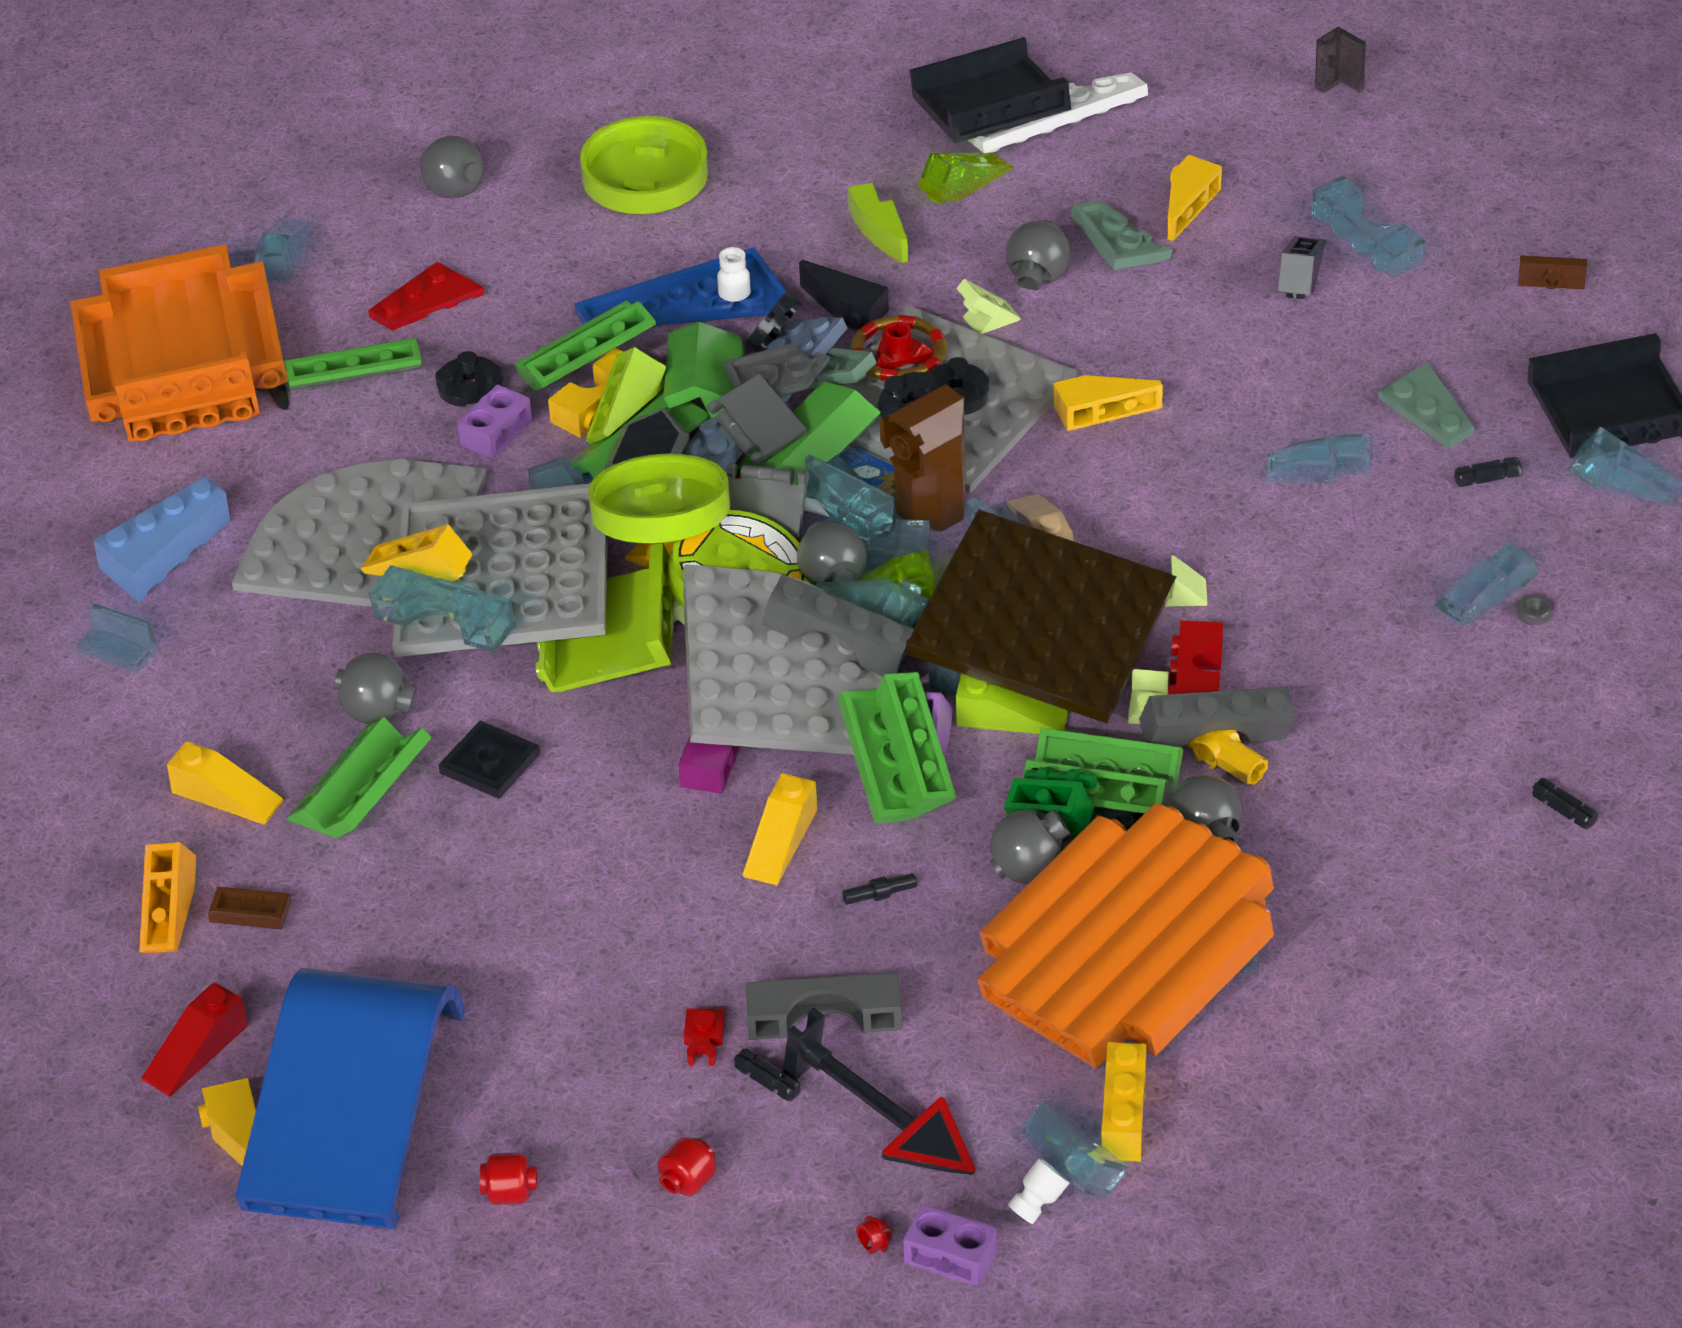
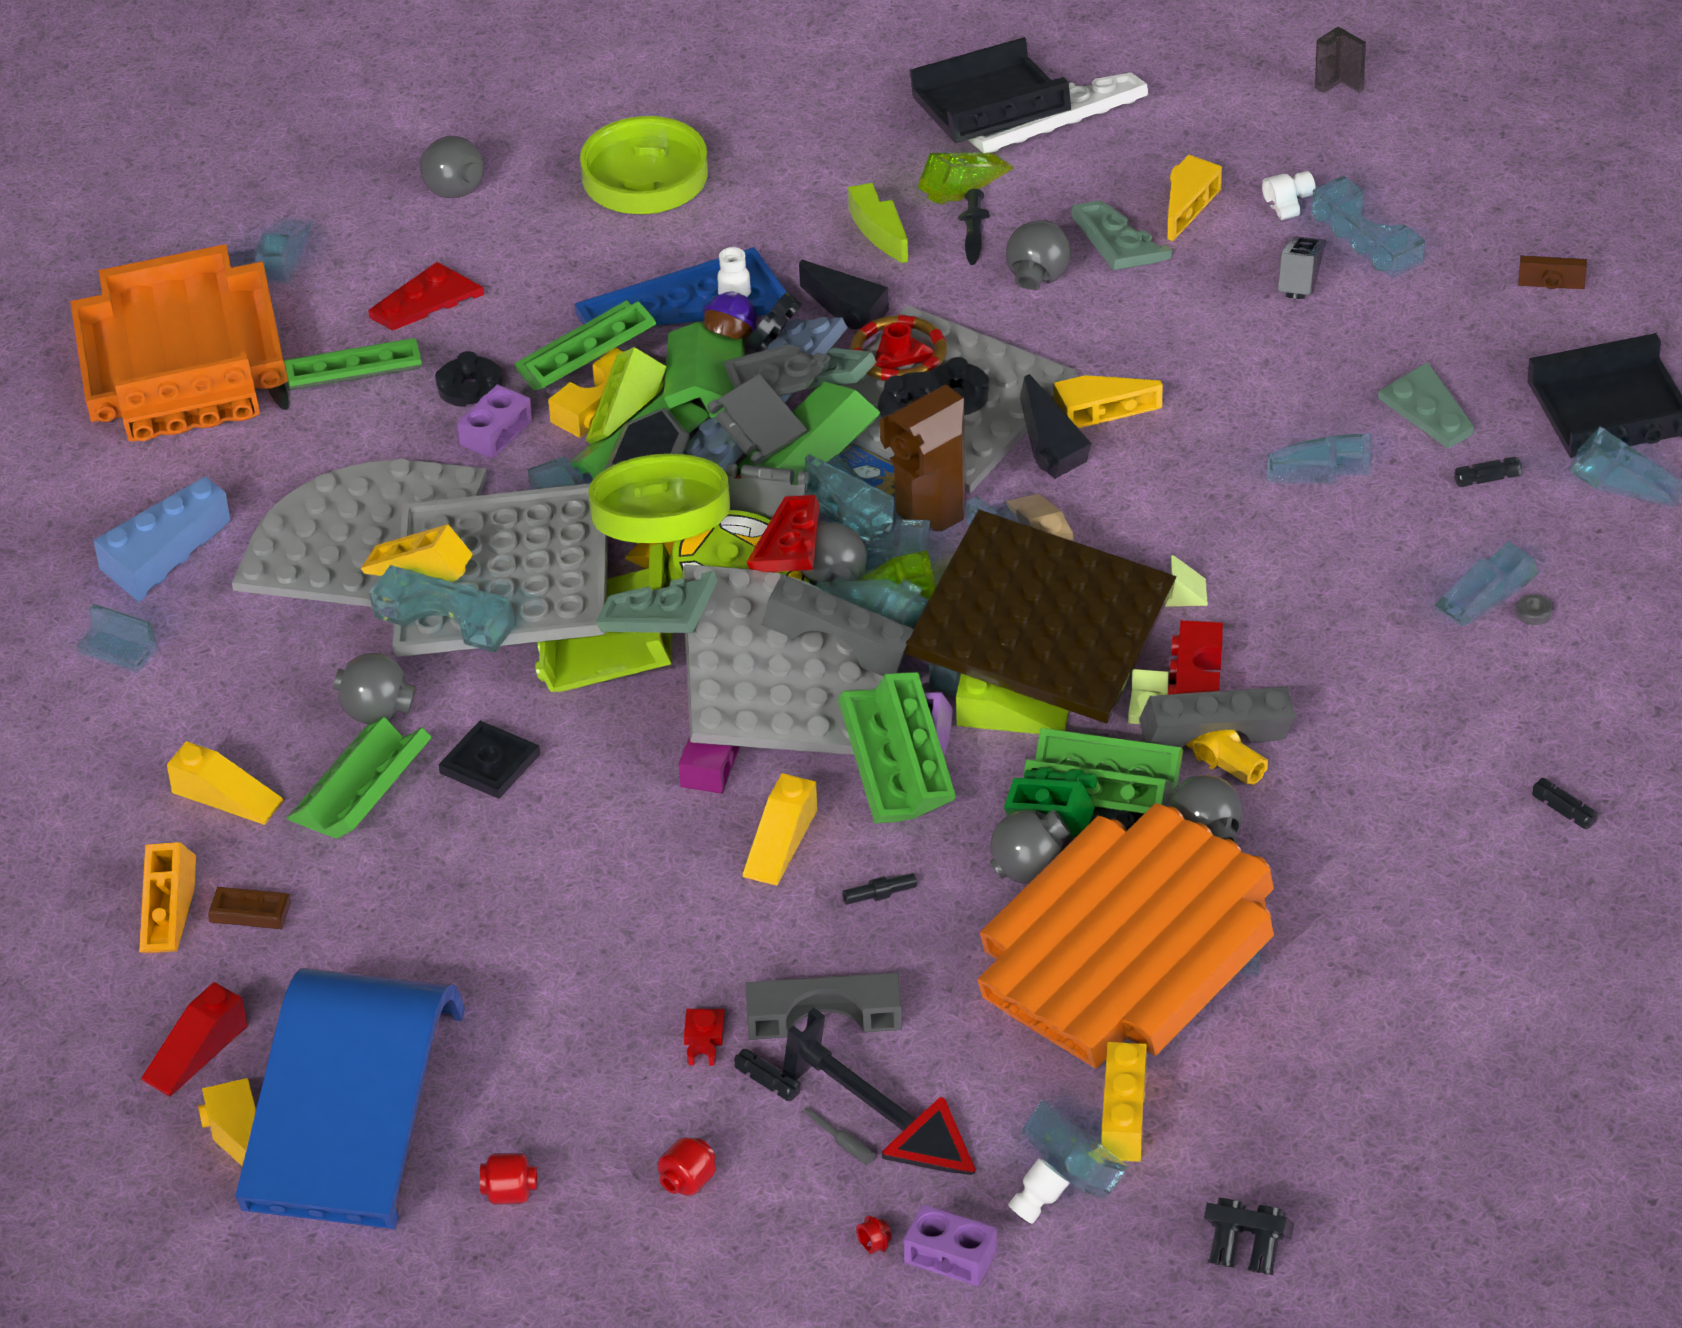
yellowish green slope [956,278,1021,334] -> none
none -> sand green wing [596,571,718,633]
none -> piece [702,291,757,340]
none -> red wing [746,495,820,573]
none -> dark grey piece [804,1107,876,1166]
none -> black sword [958,188,990,265]
none -> black slope [1020,374,1092,479]
none -> black plate [1204,1197,1294,1275]
none -> white piece [1262,171,1315,220]

